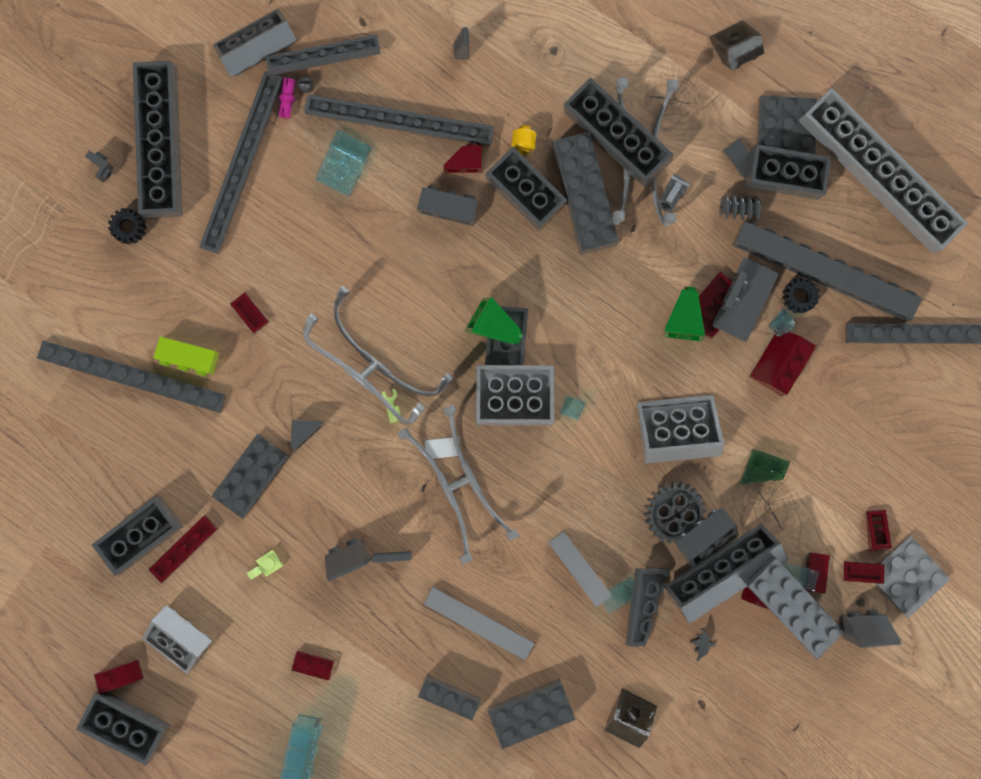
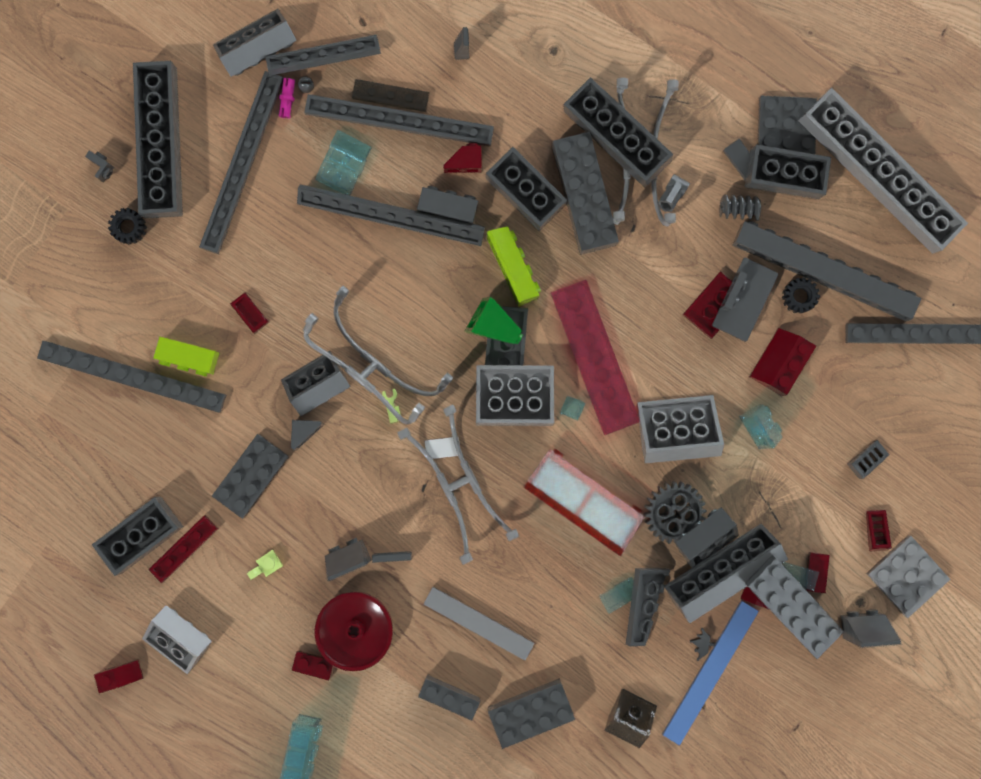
dark grey brick [76,692,171,766] -> none
yellow head [511,125,536,155] -> none
light grey slope [548,531,612,607] -> none
green slope [664,286,704,342] -> none
clear smoke slope [710,20,765,70] -> none
clear green wing [740,448,790,485] -> none
clear light blue slope [769,309,795,336] -> none
dark red tile [843,561,885,584] -> none
none -> dark grey slope [281,351,350,416]
none -> dark grey plate [297,184,485,246]
none -> dark red dish [314,591,393,671]
none -> clear smoke tile [352,79,430,112]
none -> lime slope [487,226,541,307]
none -> windscreen [522,448,645,557]
none -> clear pink plate [550,280,640,435]
none -> medium blue tile [662,601,759,746]
none -> clear light blue slope [739,404,783,449]
none -> dark grey slope [847,440,889,479]

